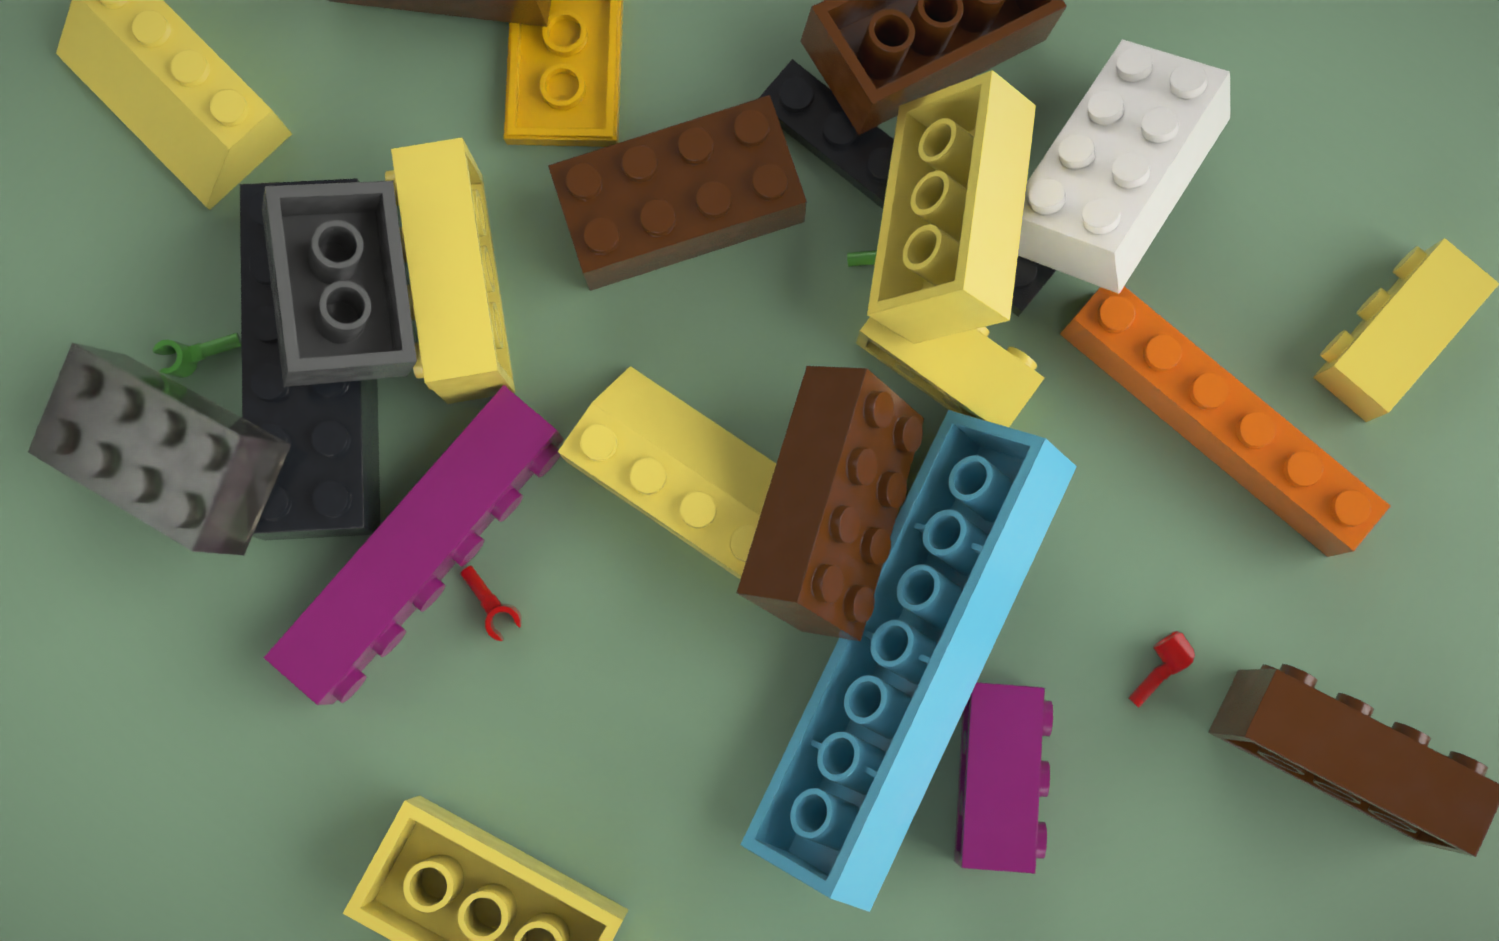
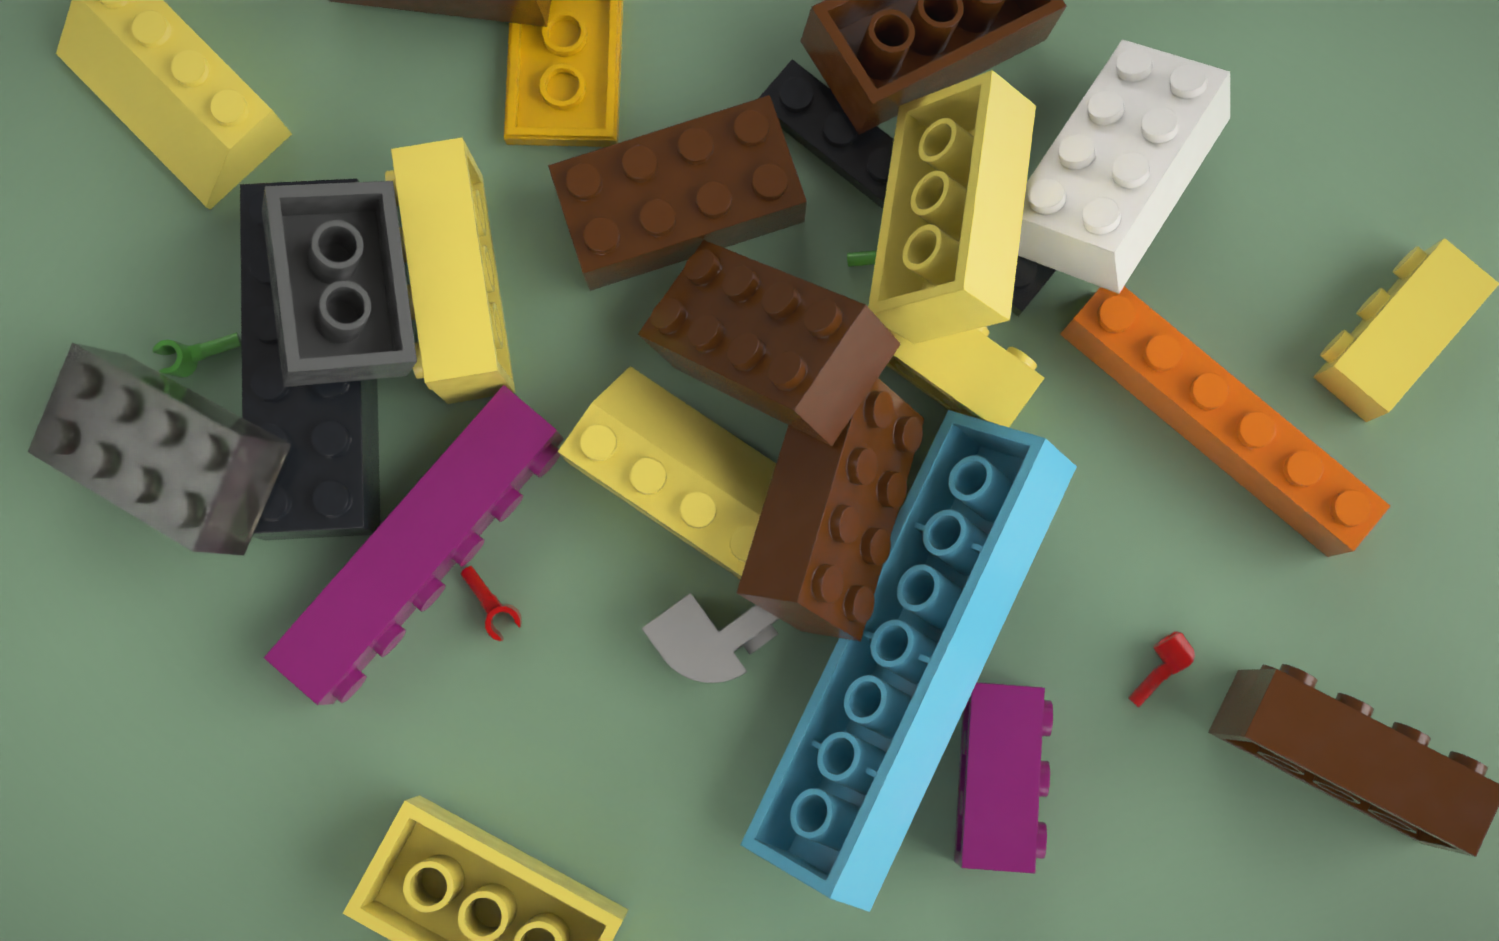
none -> reddish brown brick [638,240,901,446]
none -> light grey brick [642,593,779,683]

